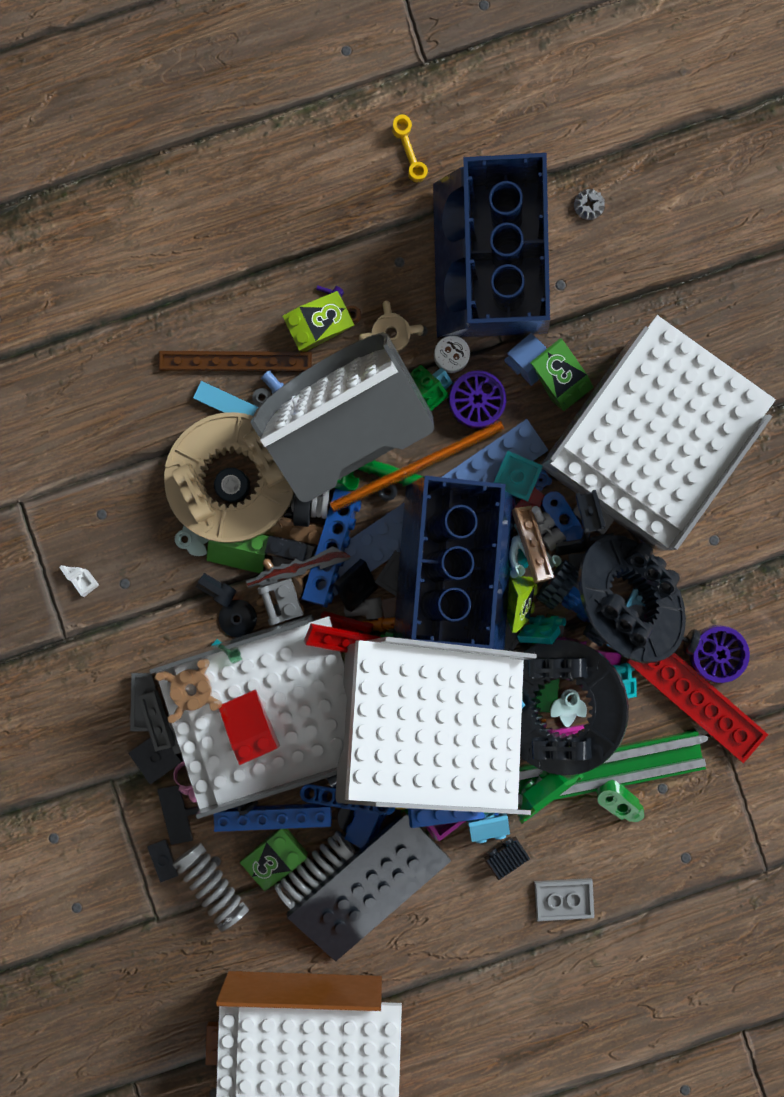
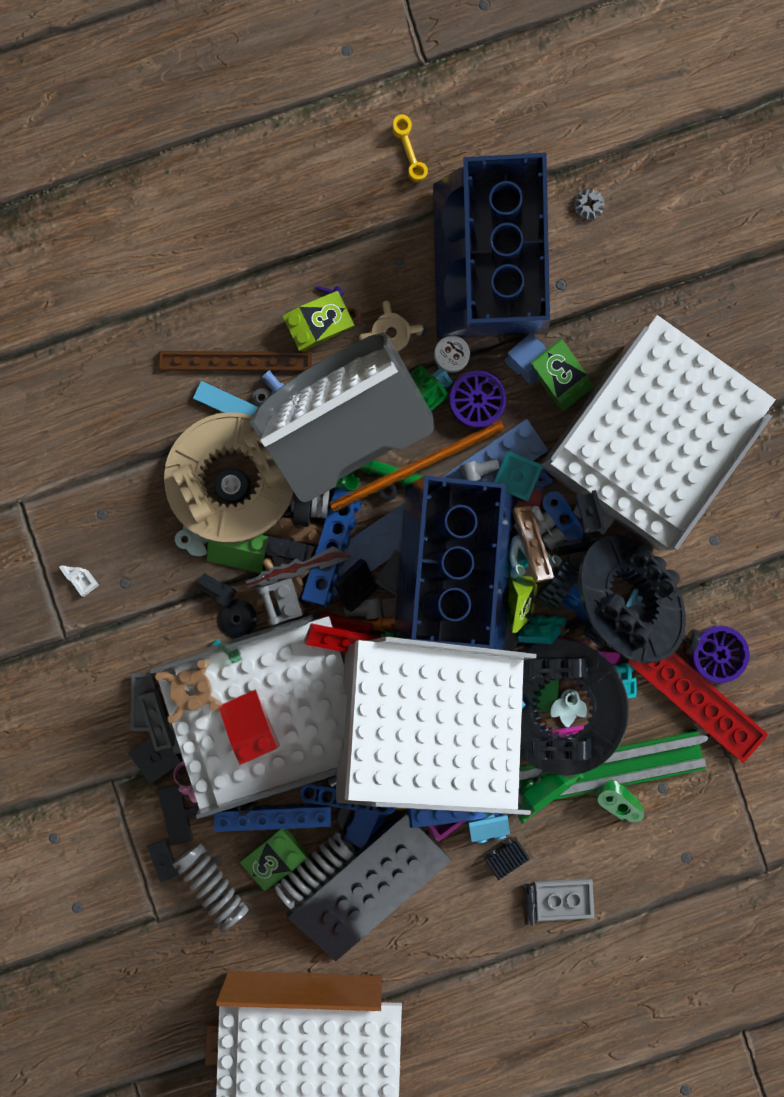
none -> light grey pin [459,459,499,481]
none -> black pin [522,883,537,925]

